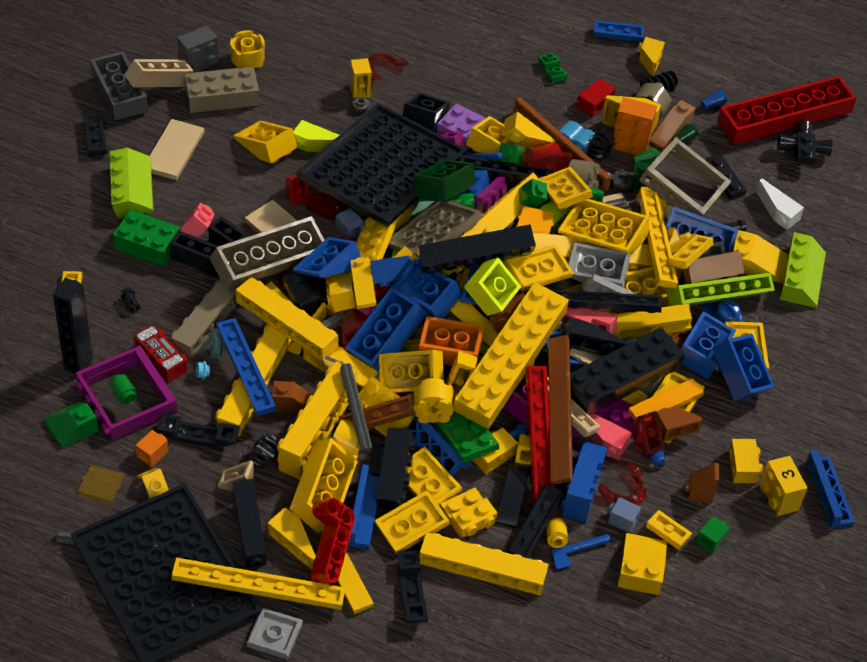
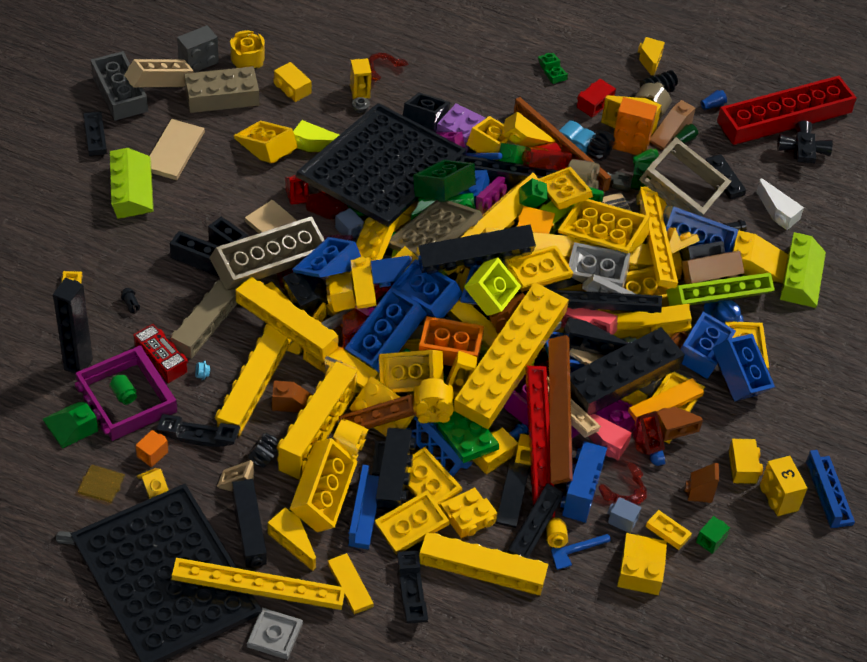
green brick [113,210,181,267] -> none
coral piece [180,202,215,238] -> none
clear light blue cone [209,329,225,359] -> none
blue plate [217,318,276,416] -> none
red beam [311,498,355,584] -> none
dark grey axle [340,363,372,452] -> none
blue plate [593,20,644,42] -> none
yellow plate [669,234,713,269] -> none
none -> yellow brick [273,62,312,102]

